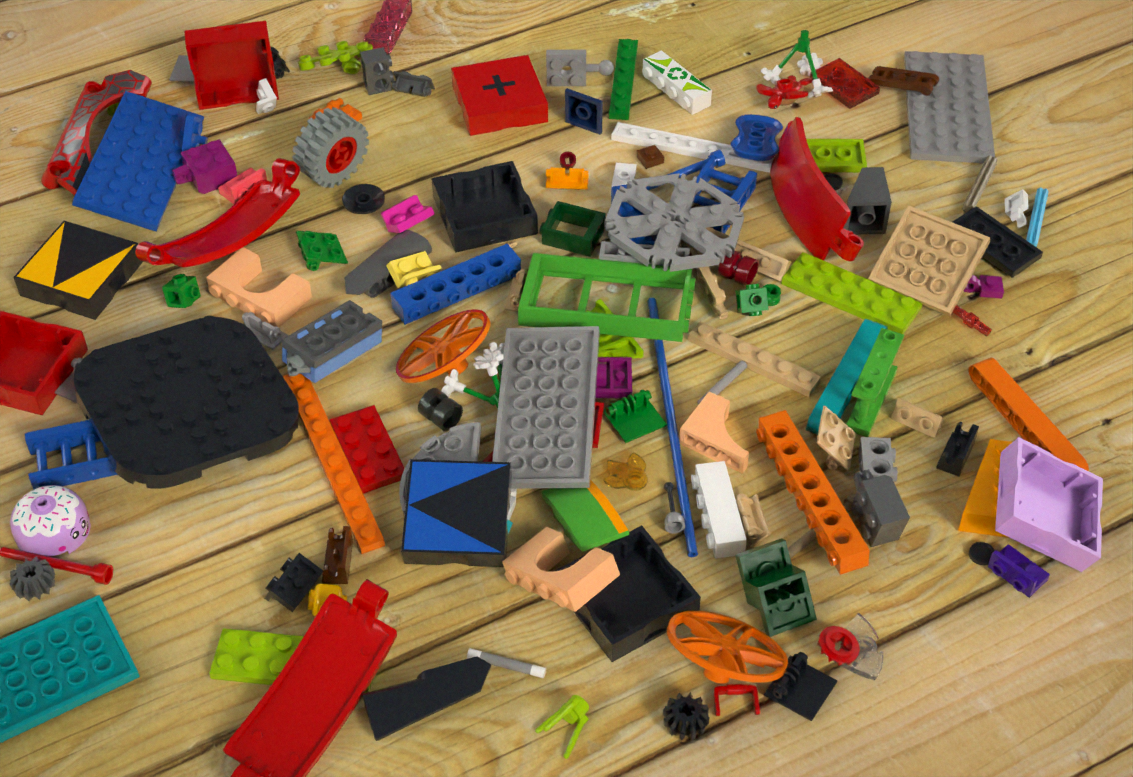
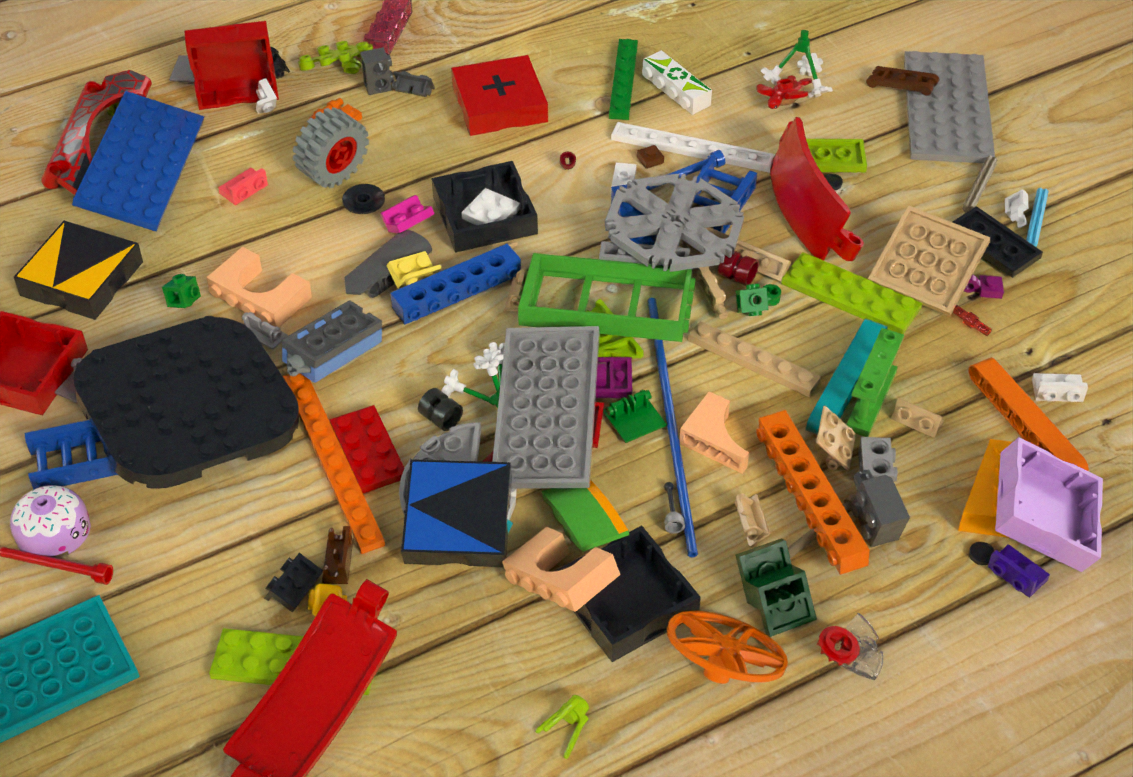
dark grey gear [10,556,55,601] -> none
red panel [135,158,300,267] -> none
magenta hinge [172,139,238,194] -> none
blue hinge [181,115,208,152] -> none
green hinge [296,230,348,271] -> none
black panel [363,656,491,741] -> none
orange wheel [395,309,490,383] -> none
light grey bar [467,648,546,678] -> none
dark green window [539,201,606,257] -> none
light grey plate [546,50,614,86] -> none
light orange hinge [546,167,589,190] -> none
dark blue slope [565,88,603,135] -> none
clear yellow plate [604,452,648,491] -> none
black gear [663,692,710,741] -> none
white brick [691,461,746,559] -> none
light grey bar [697,361,747,405] -> none
red piece [713,684,760,716] -> none
blue plate [731,114,783,161] -> none
black hinge [764,652,838,721] -> none
clear red plate [810,58,880,109] -> none
dark grey slope [843,167,892,235] -> none
black hinge [936,422,979,477] -> none
none -> white plate [461,188,521,225]
none -> white bracket [1032,373,1088,402]

